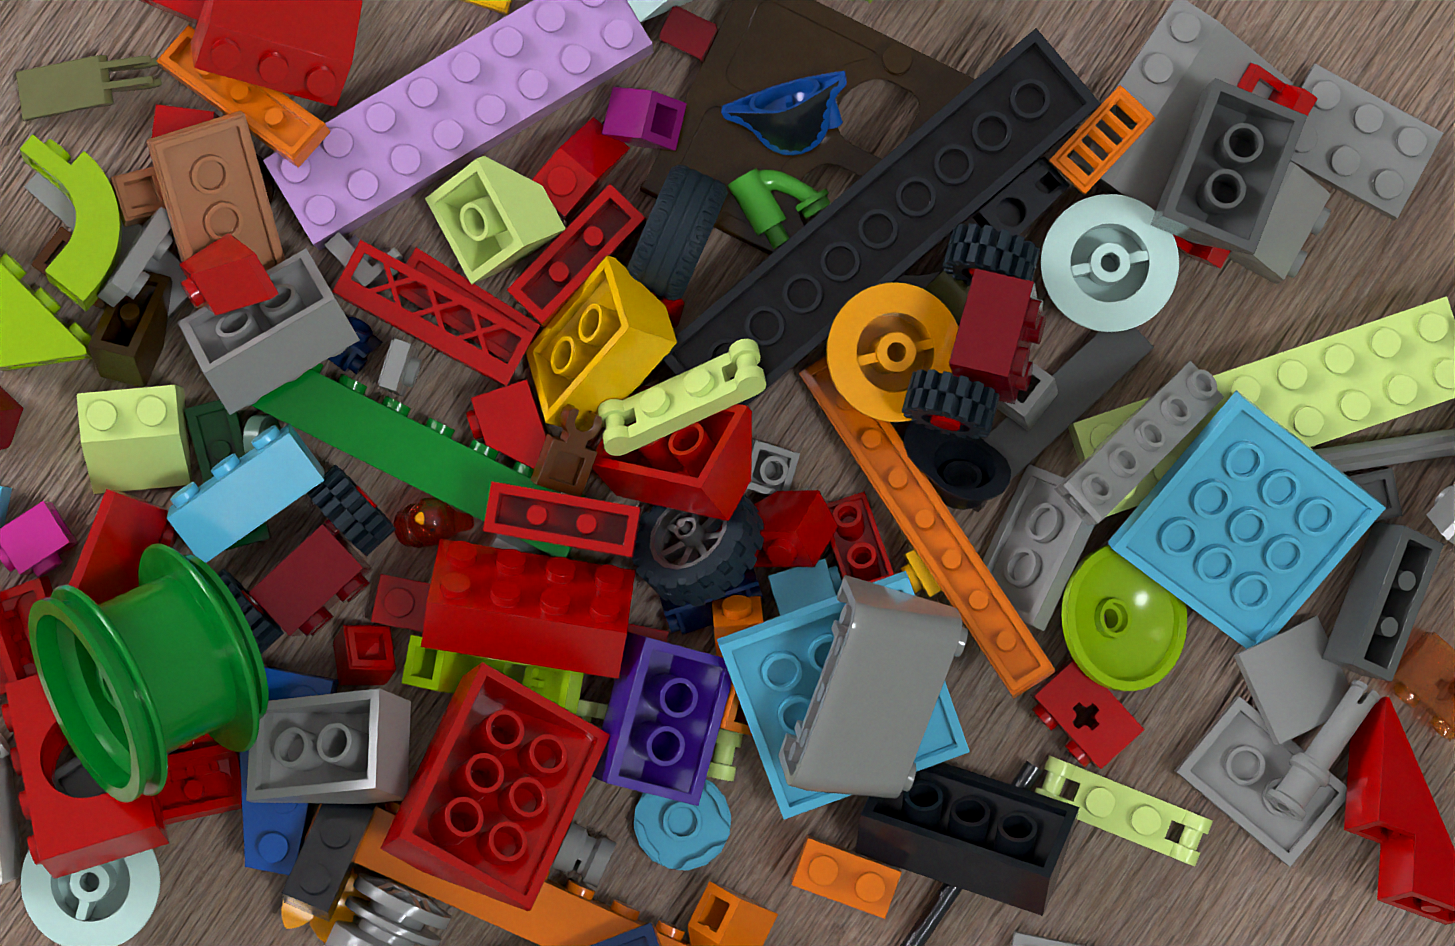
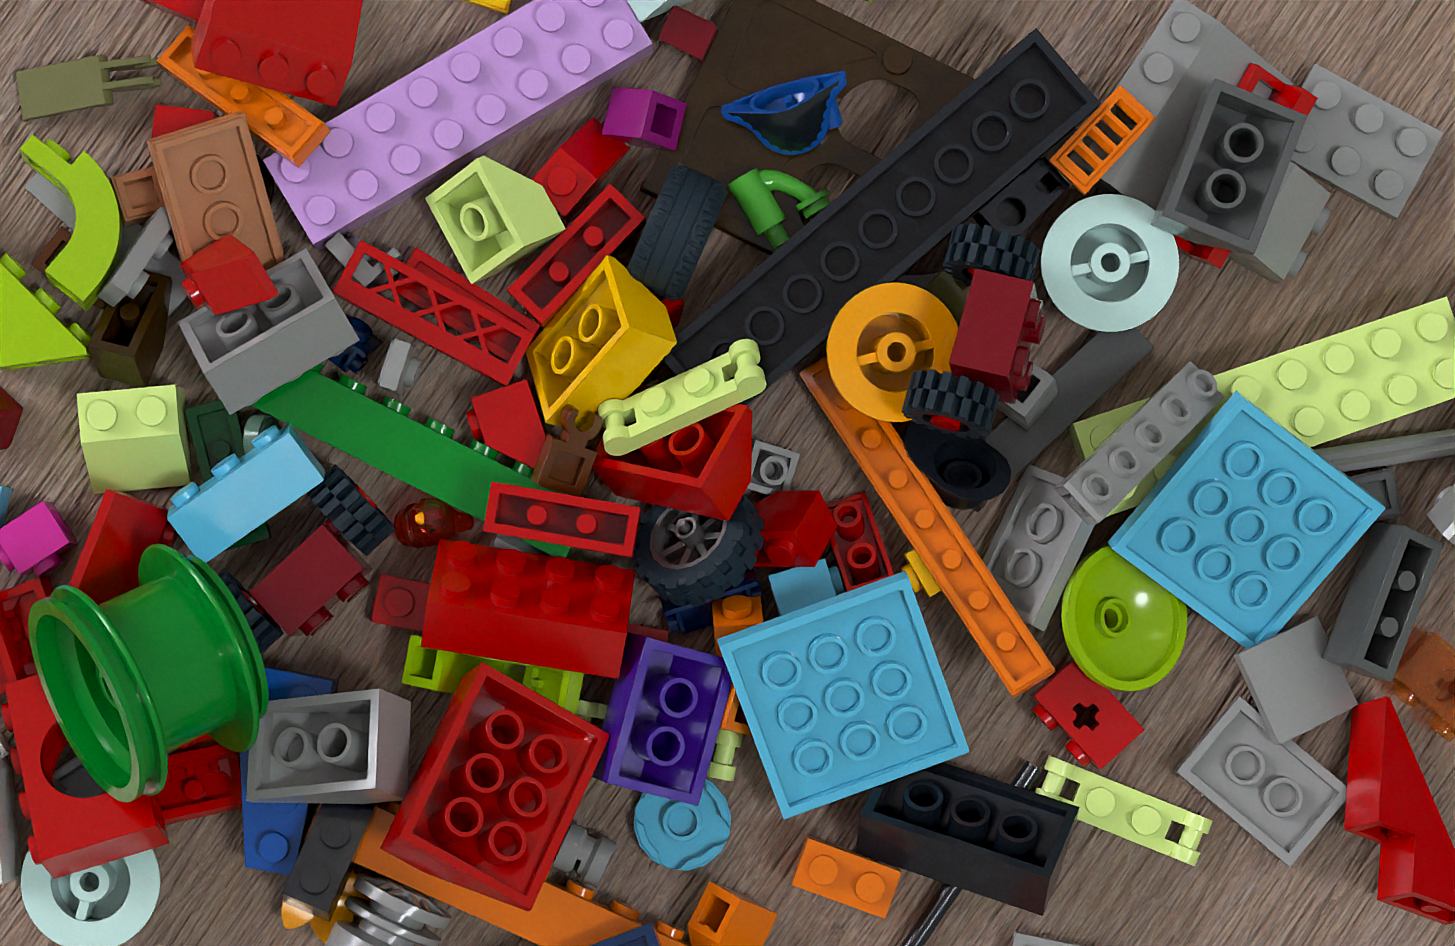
red slope [333,625,396,685] -> none
light grey windscreen [778,575,968,799] -> none
light grey pin [1265,680,1381,821] -> none

